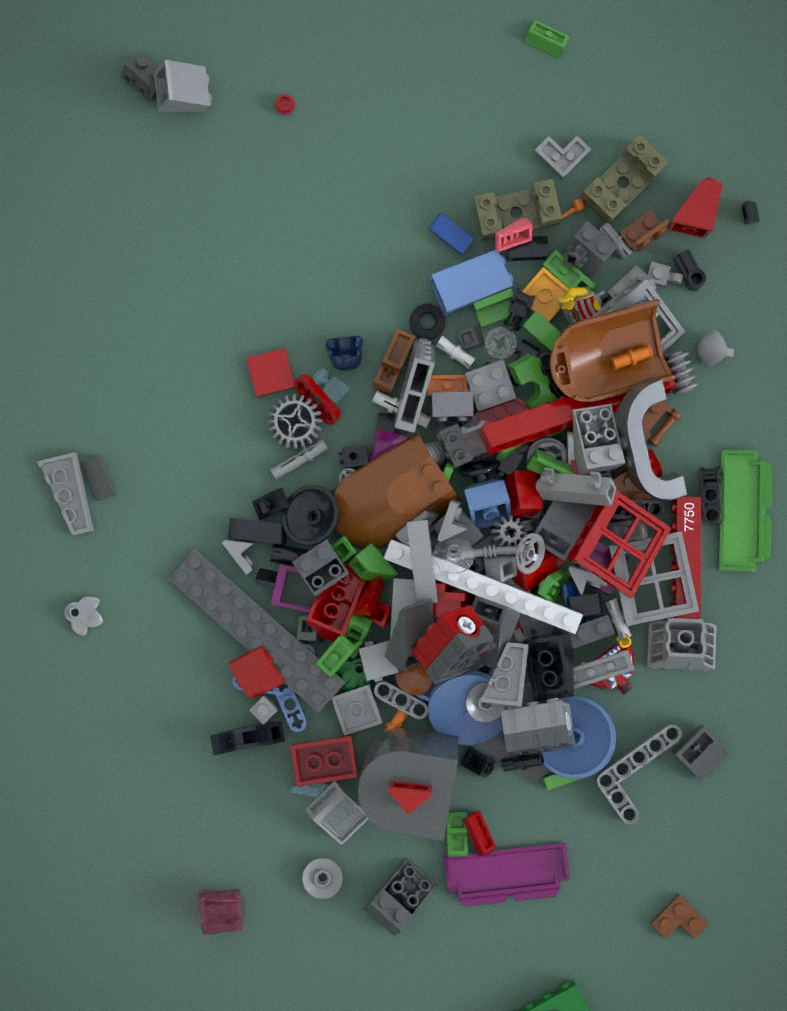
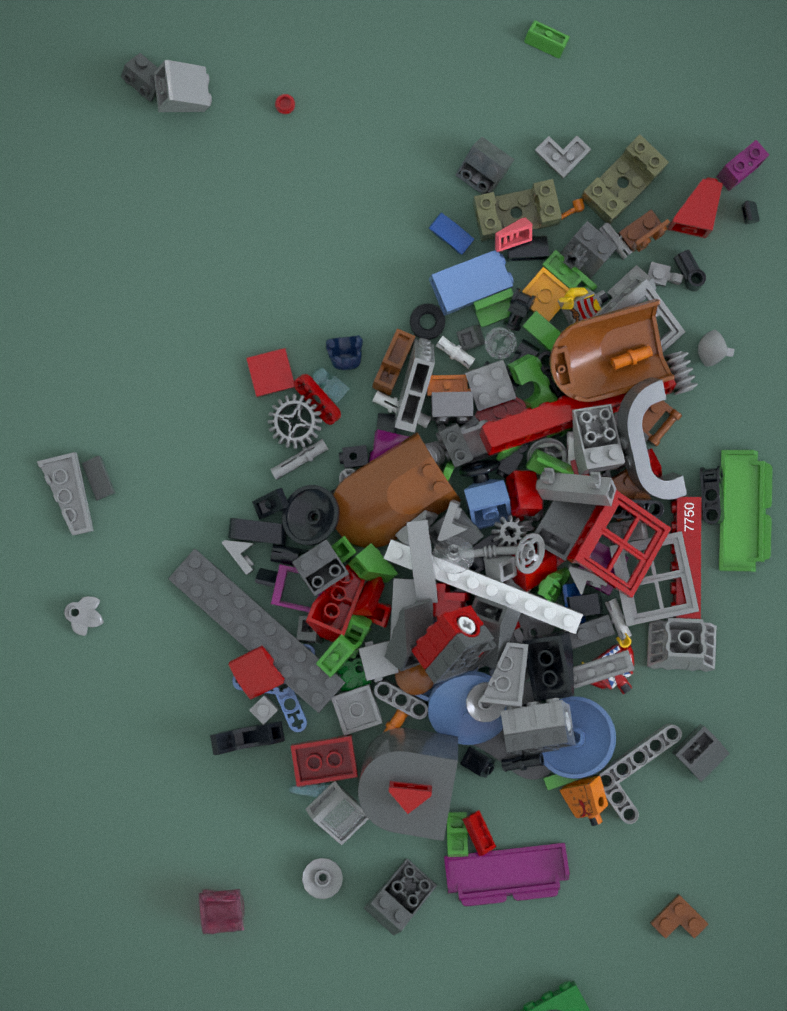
none -> flat silver slope [455,137,514,194]
none -> orange torso [560,775,608,826]
none -> magenta window [716,140,769,191]

